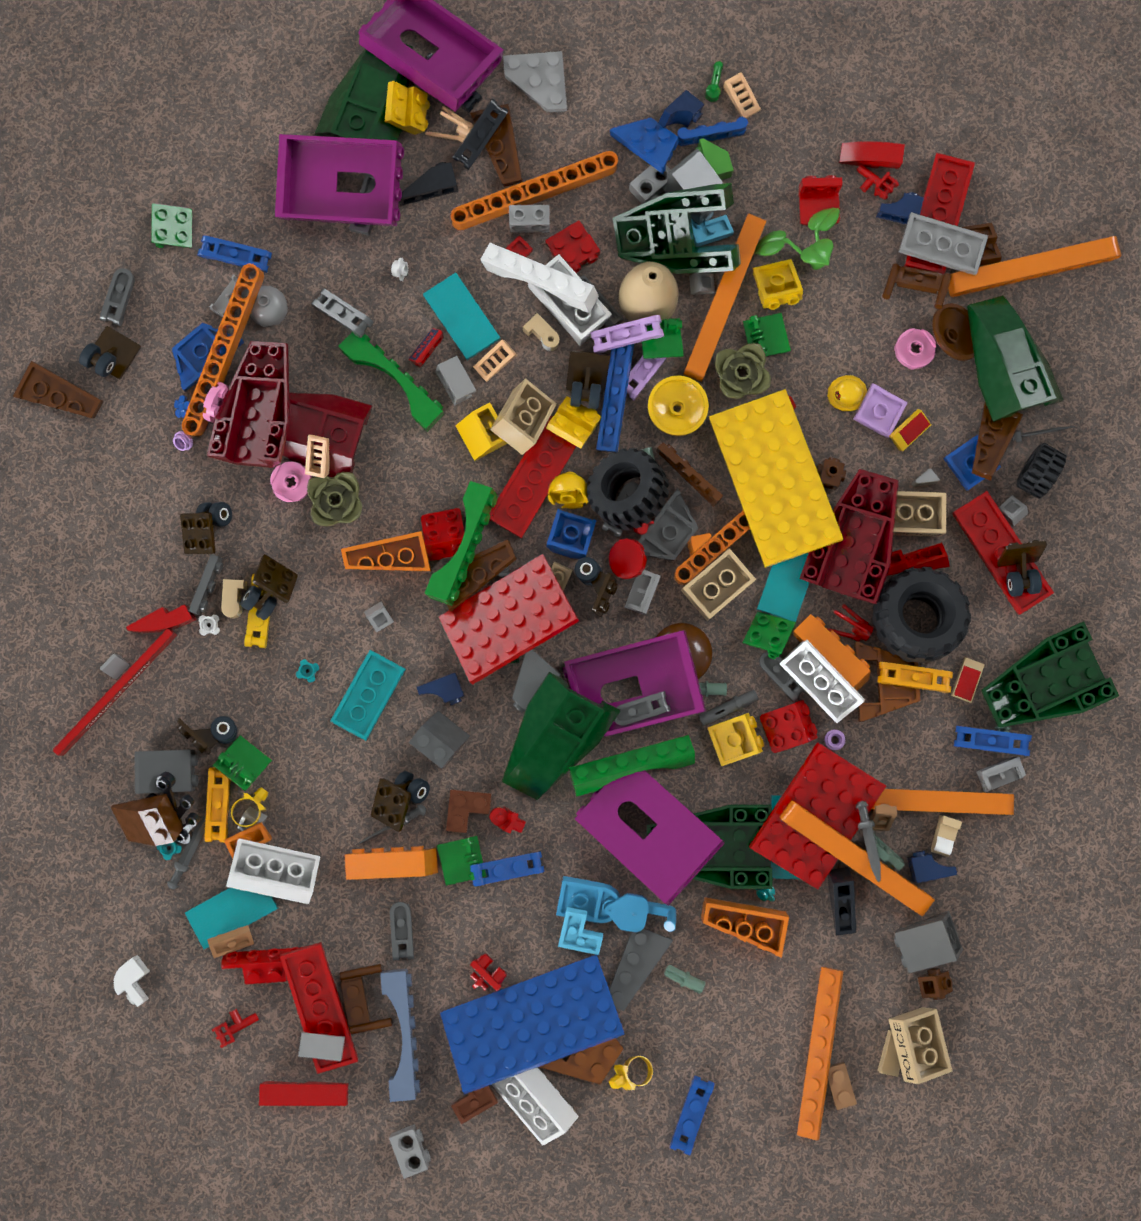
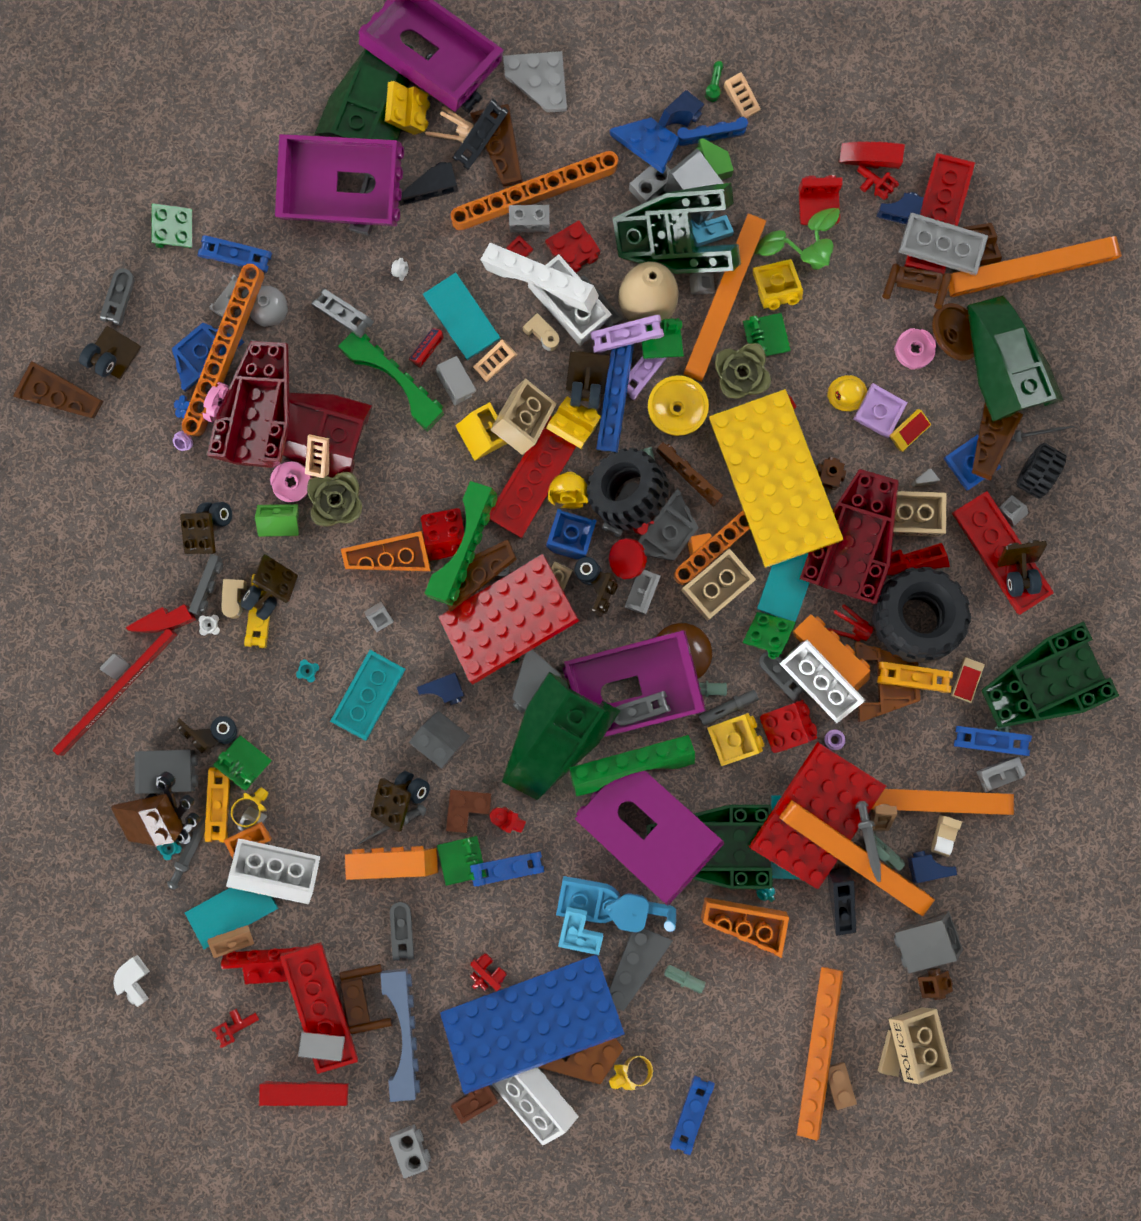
none -> bright green panel [255,504,299,537]

